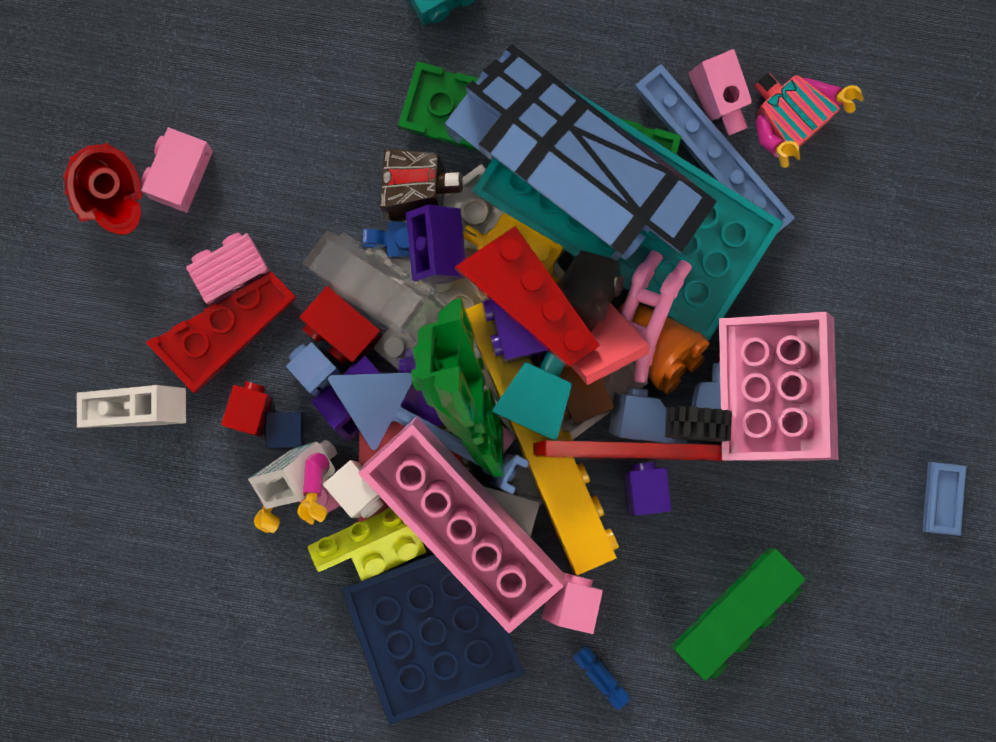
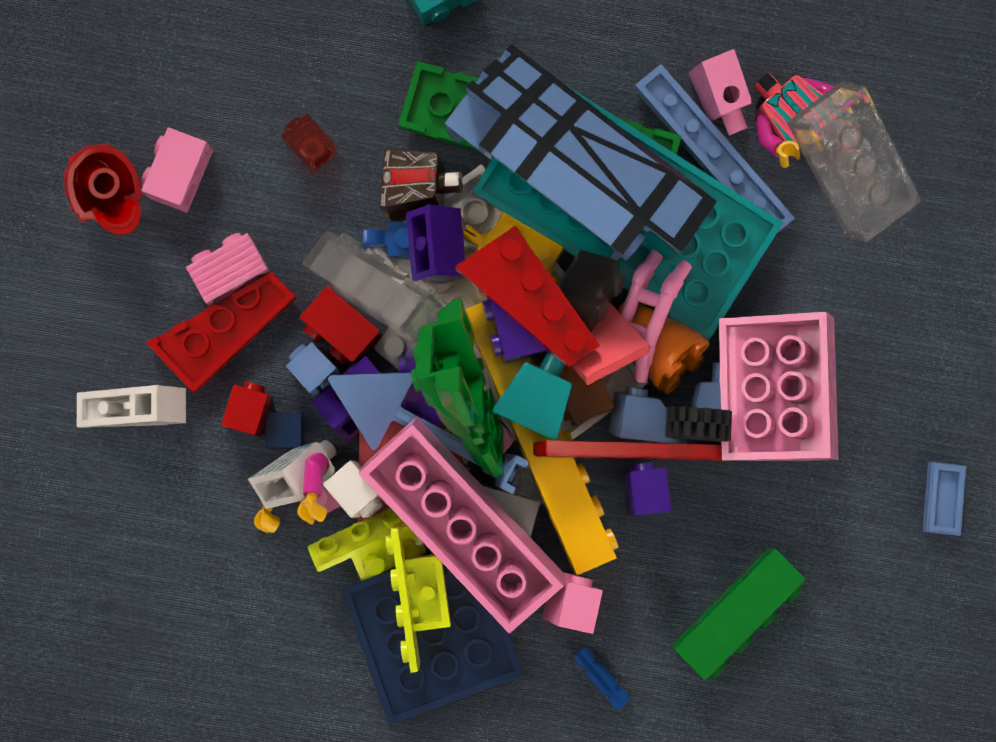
none -> clear red brick [281,113,338,174]
none -> neon yellow bracket [386,523,451,673]
none -> clear brick [787,81,921,242]

